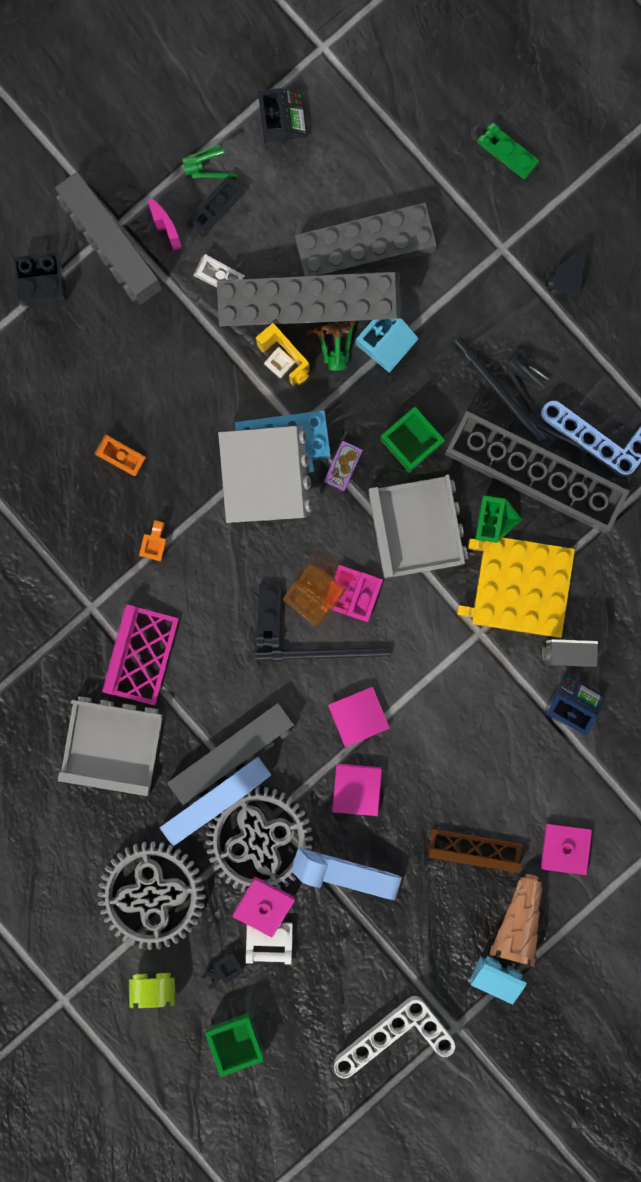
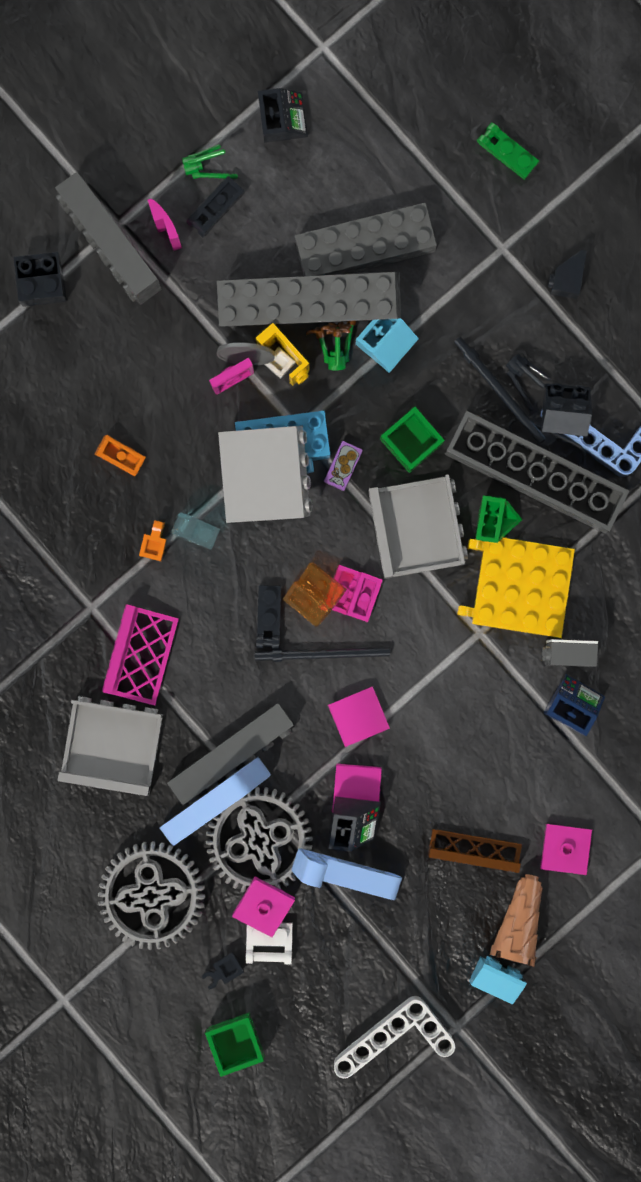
lime brick [129,973,175,1008] -> none
white slope [193,254,245,287] -> none
none -> clear light blue brick [171,512,220,550]
none -> dark pink plate [209,358,254,395]
none -> dark grey piece [217,343,275,365]
none -> black slope [329,796,381,852]
none -> black slope [542,383,592,436]

